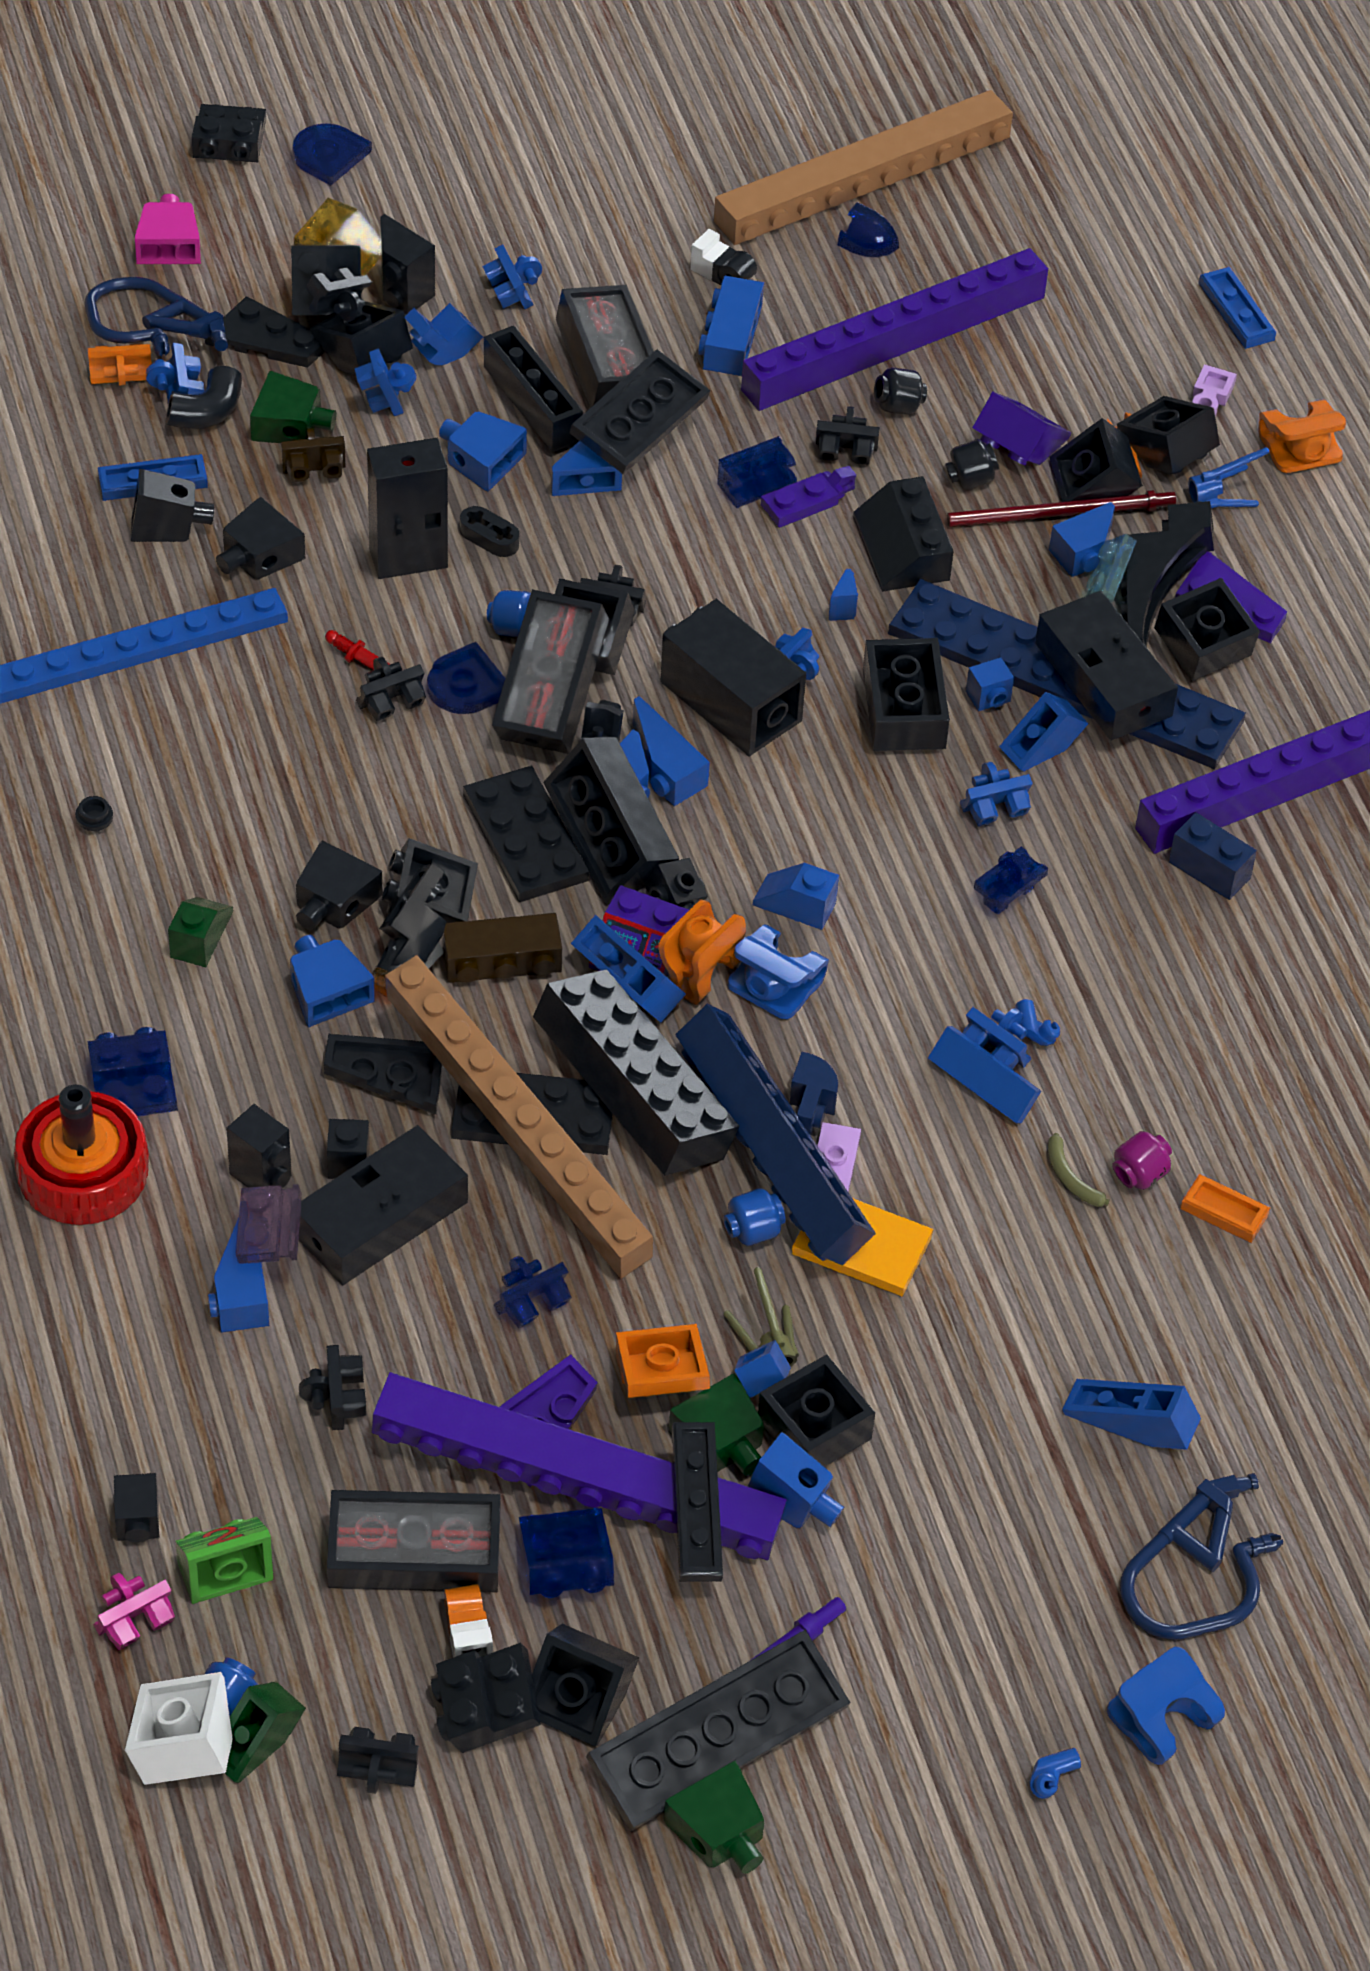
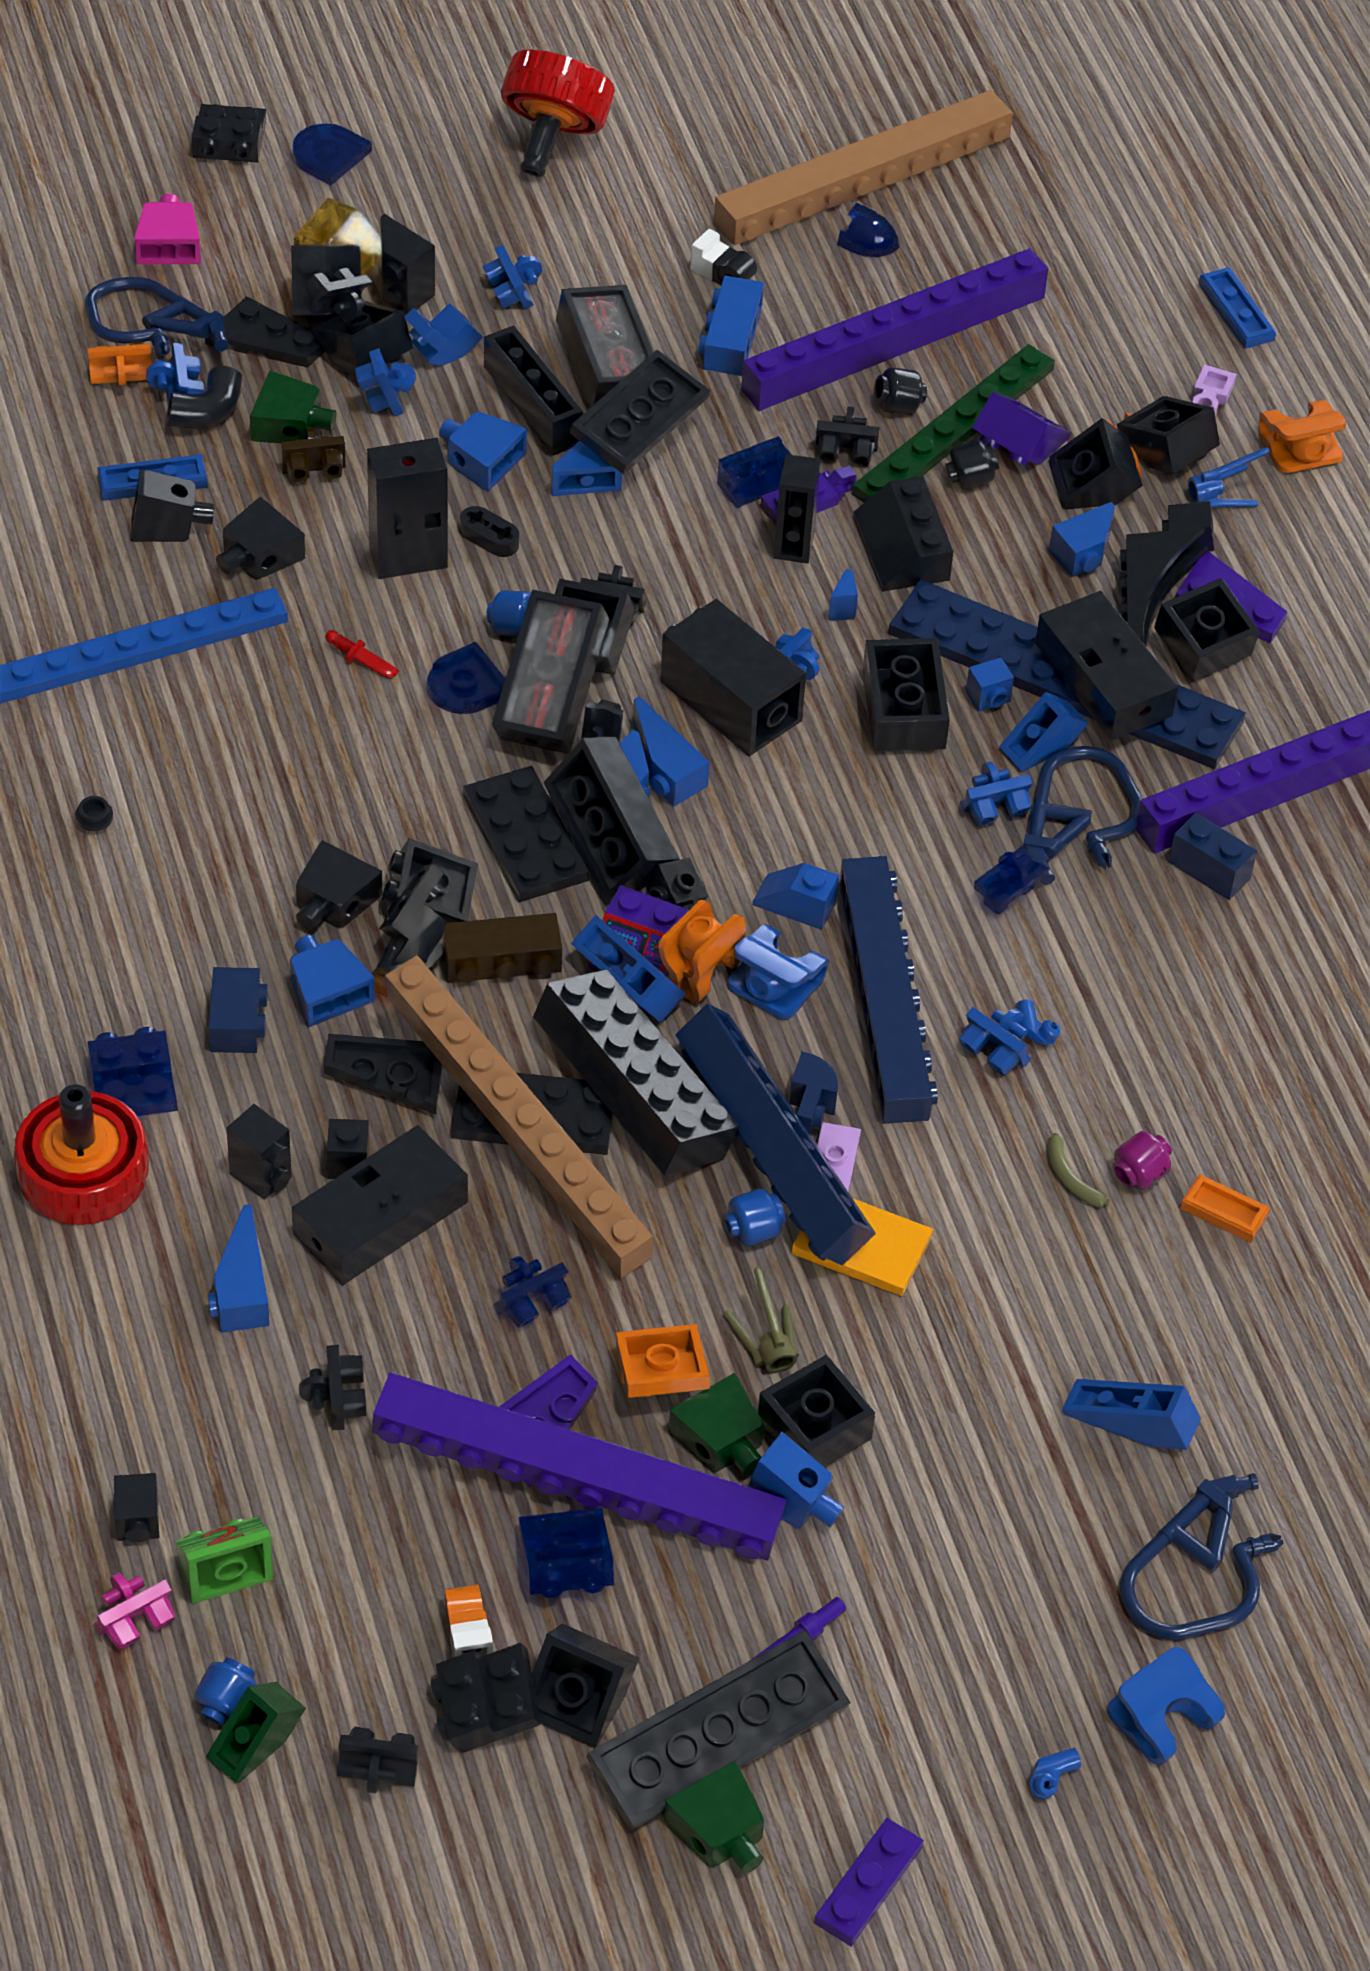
white slope [125,1672,233,1785] -> none
dark green slope [168,897,233,968] -> none
clear purple plate [236,1184,302,1264] -> none
brick [327,1490,501,1592] -> none
black hips [356,656,426,721] -> none
black tile [672,1422,723,1582] -> none
blue plate [734,1340,791,1398] -> none
blue tile [928,1026,1041,1123] -> none
dark red bar [947,490,1176,527] -> none
clear light blue plate [1086,533,1137,602] -> none
none -> dark blue brick [209,967,268,1053]
none -> red wheel [501,49,615,177]
none -> black brick [774,454,821,564]
none -> dark purple plate [814,1817,924,1947]
none -> dark blue brick [839,856,938,1124]
none -> dark green plate [852,344,1055,502]
none -> dark blue piece [1022,746,1143,885]

